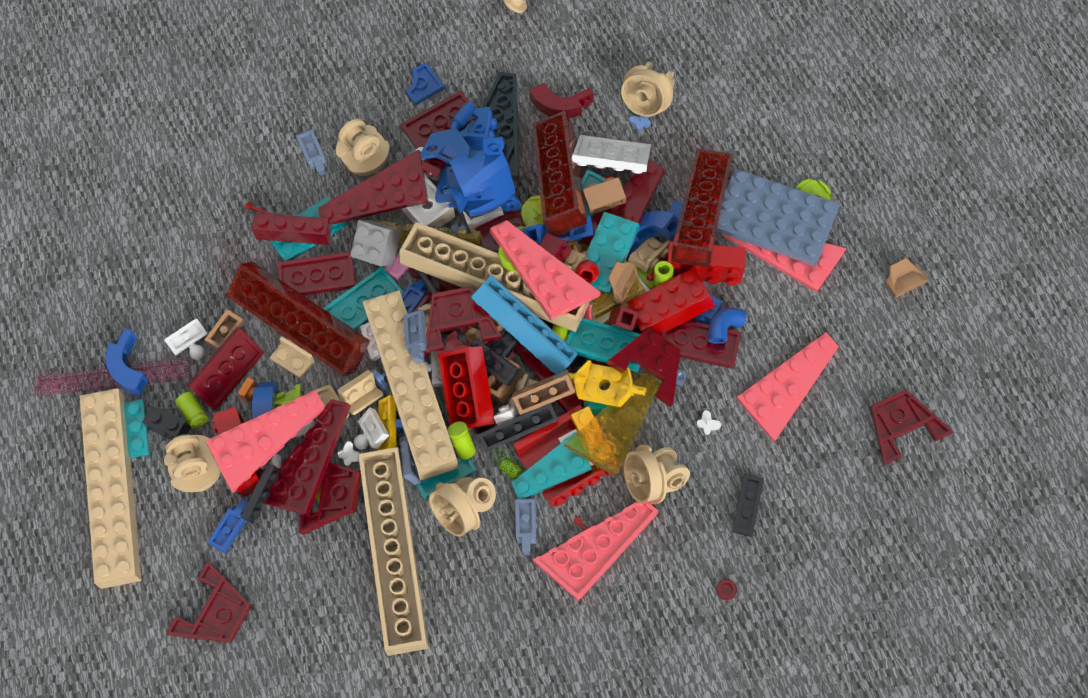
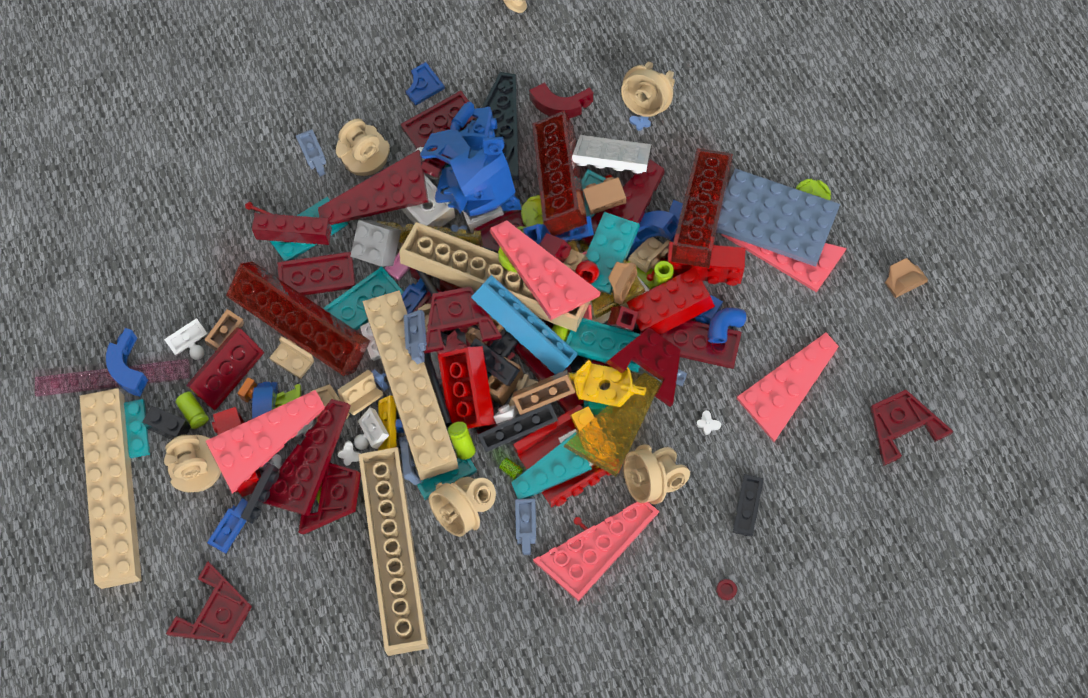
none -> black bar [423,351,452,427]

